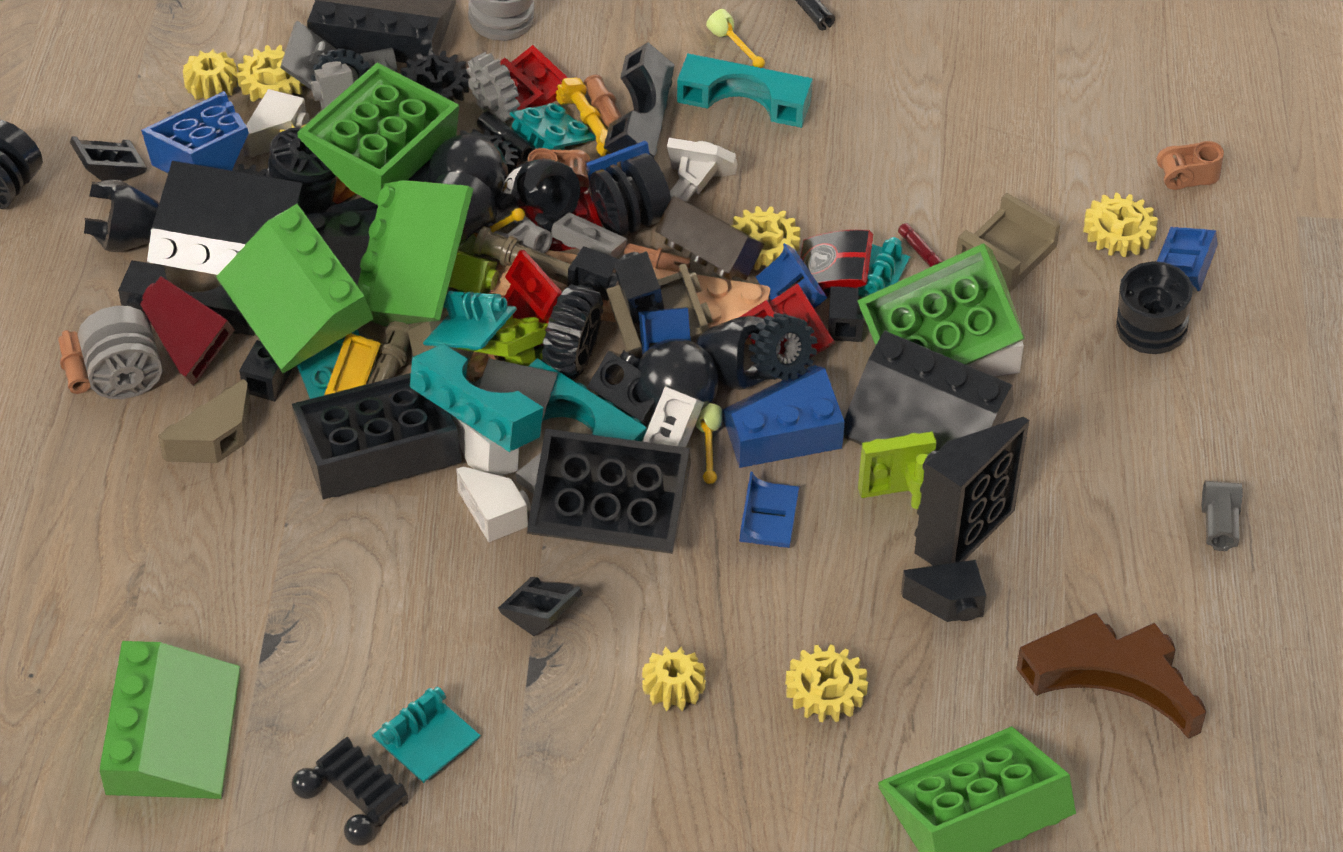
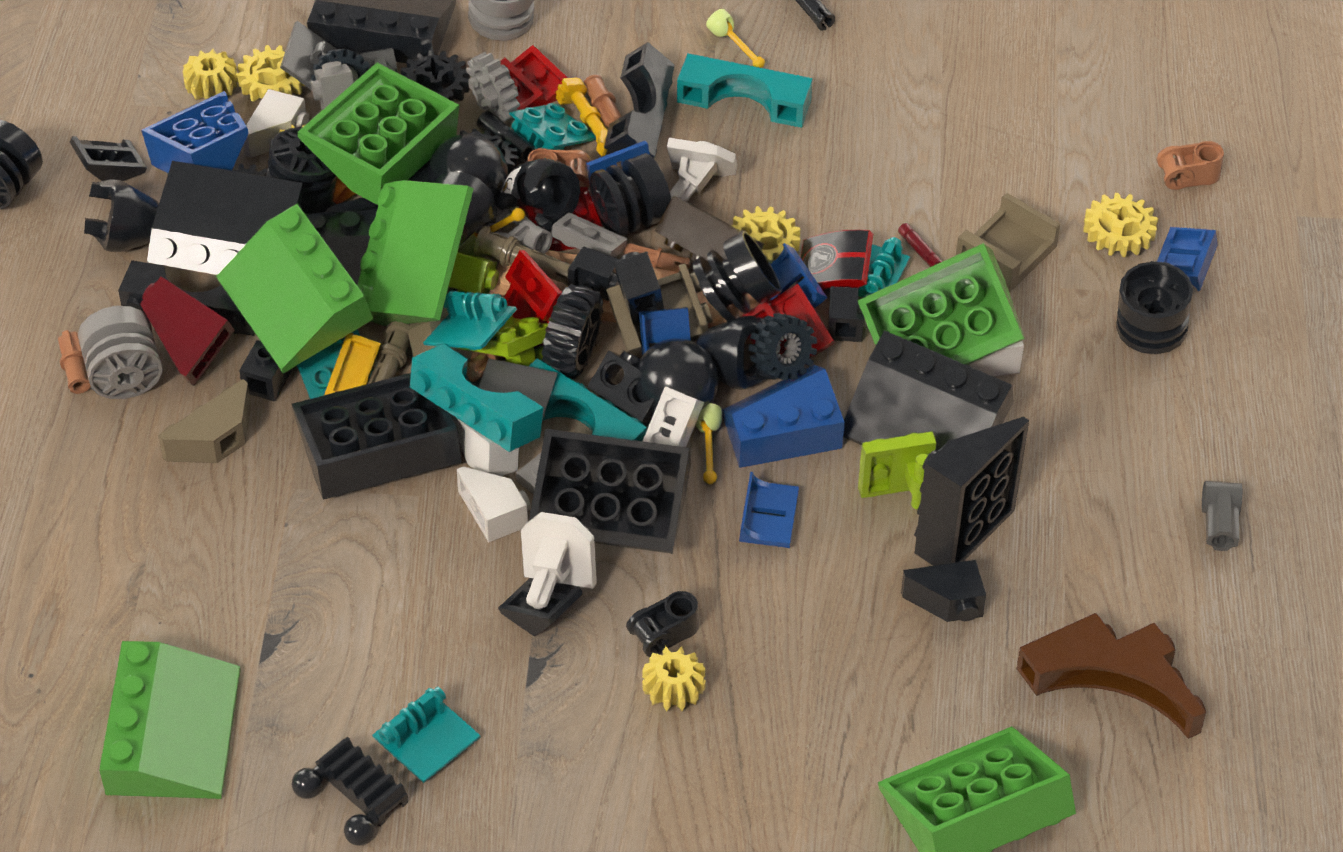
light yellow gear [785,644,868,722] -> none
none -> white piece [521,512,597,610]
none -> black piece [626,591,699,657]
none -> black wheel [692,230,782,321]

